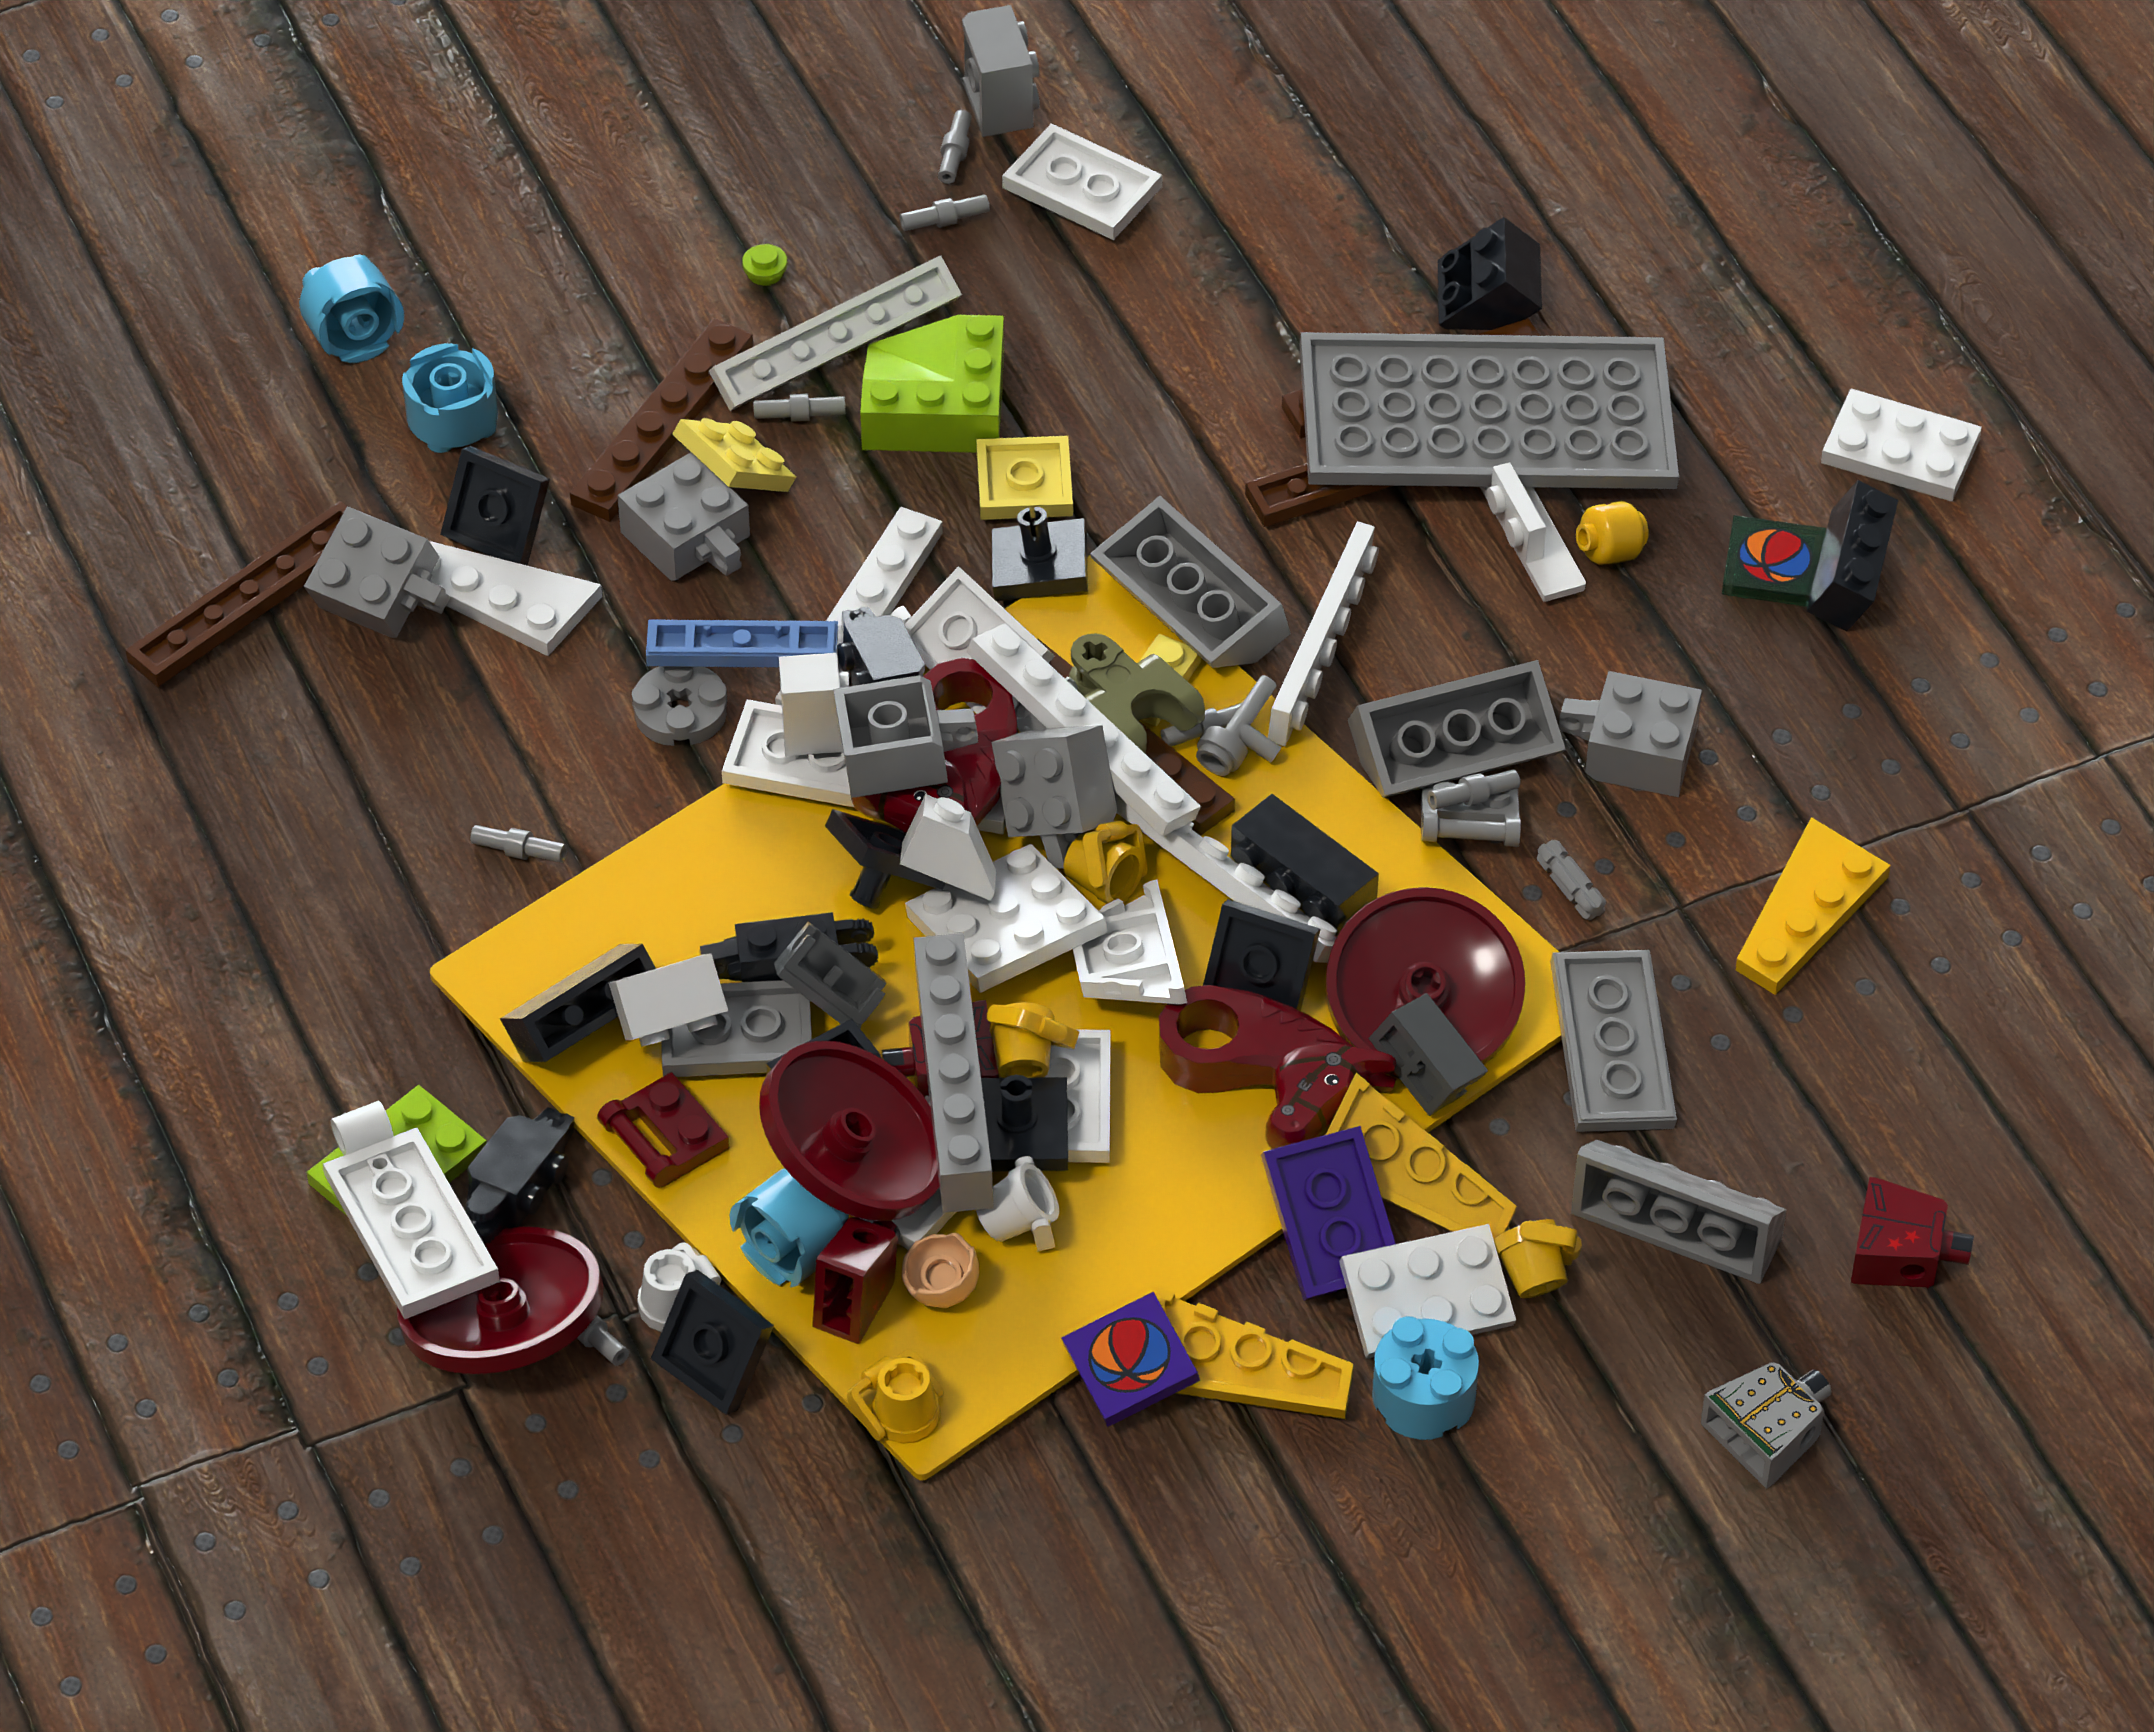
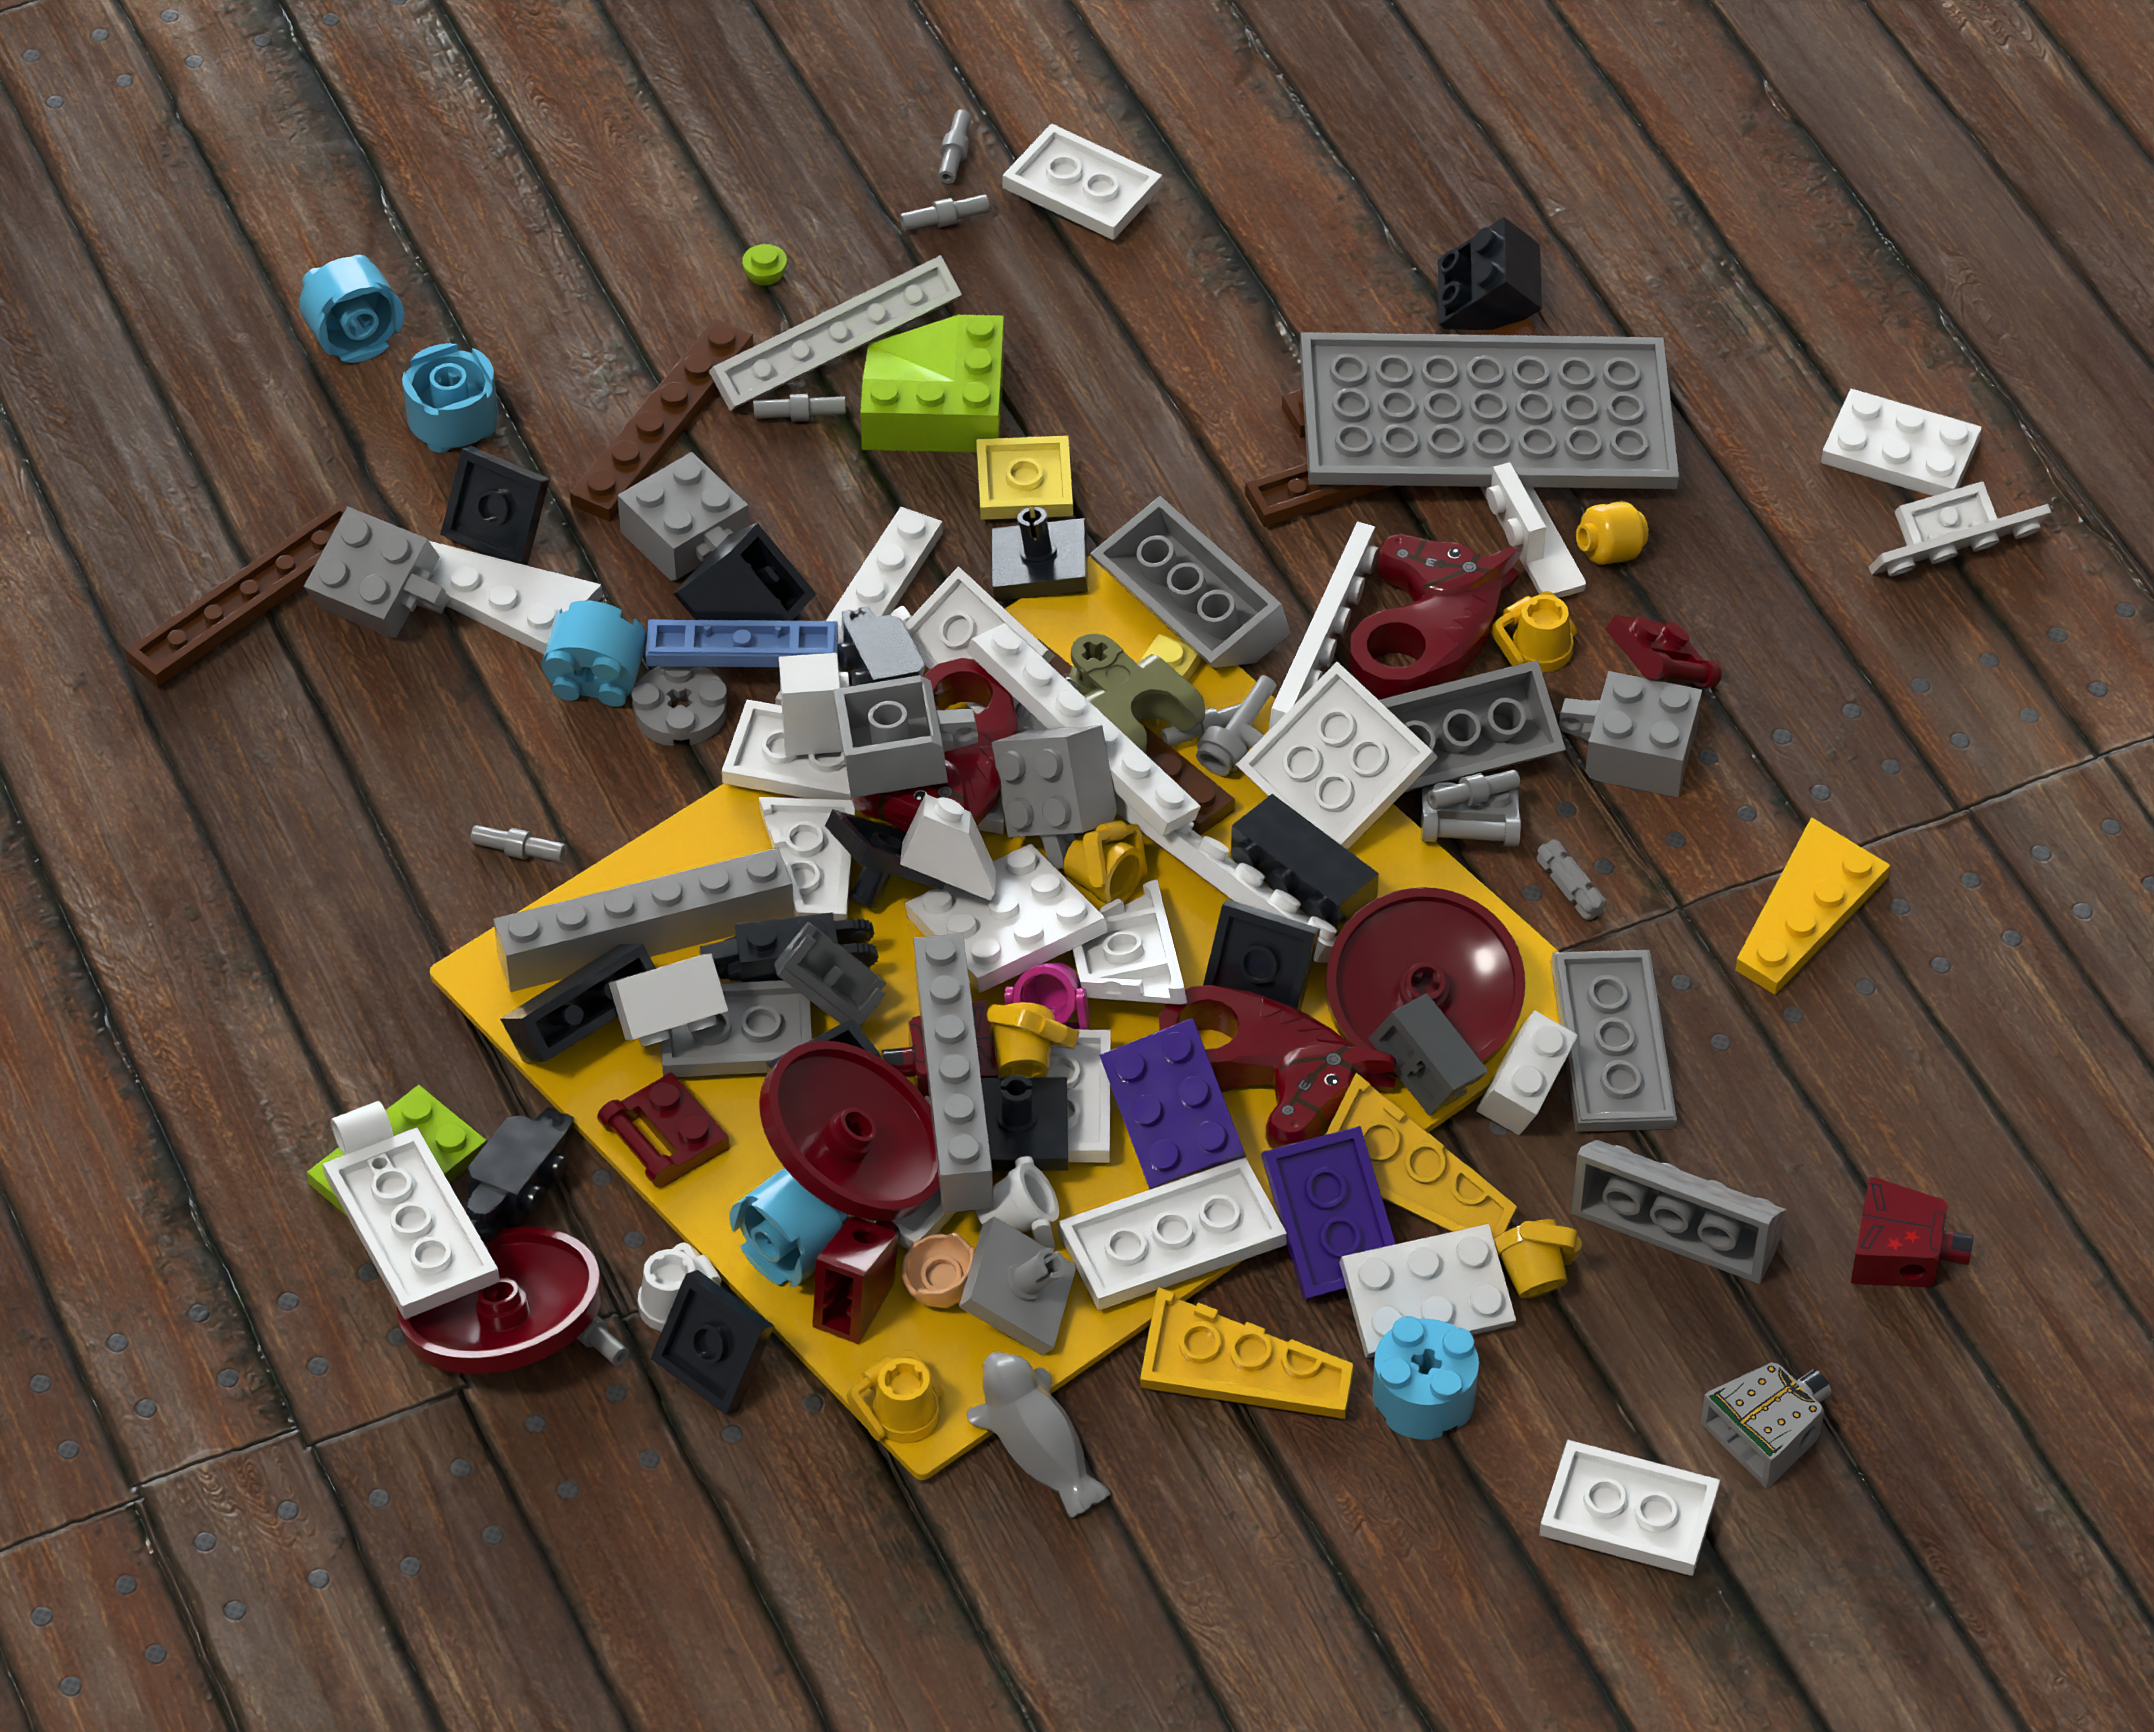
light yellow plate [673,418,796,492] -> none
light grey hinge [962,5,1039,137] -> none
tile [1061,1291,1200,1427] -> none
tile [1722,515,1826,606] -> none
black brick [1806,480,1898,631] -> none
none -> light grey brick [493,847,794,992]
none -> medium azure brick [541,601,647,707]
none -> black slope [673,523,816,621]
none -> white wing [759,797,856,921]
none -> light grey tile [959,1216,1077,1356]
none -> light grey animal [967,1352,1111,1518]
none -> dark pink piece [1005,962,1091,1030]
none -> white plate [1058,1157,1287,1311]
none -> dark purple plate [1099,1018,1247,1190]
none -> white plate [1236,662,1438,850]
none -> dark red animal [1350,535,1521,700]
none -> white brick [1476,1010,1578,1135]
none -> yellow piece [1490,591,1577,672]
none -> white plate [1539,1440,1720,1576]
none -> dark red plate [1605,615,1722,689]
none -> white bracket [1869,481,2052,576]

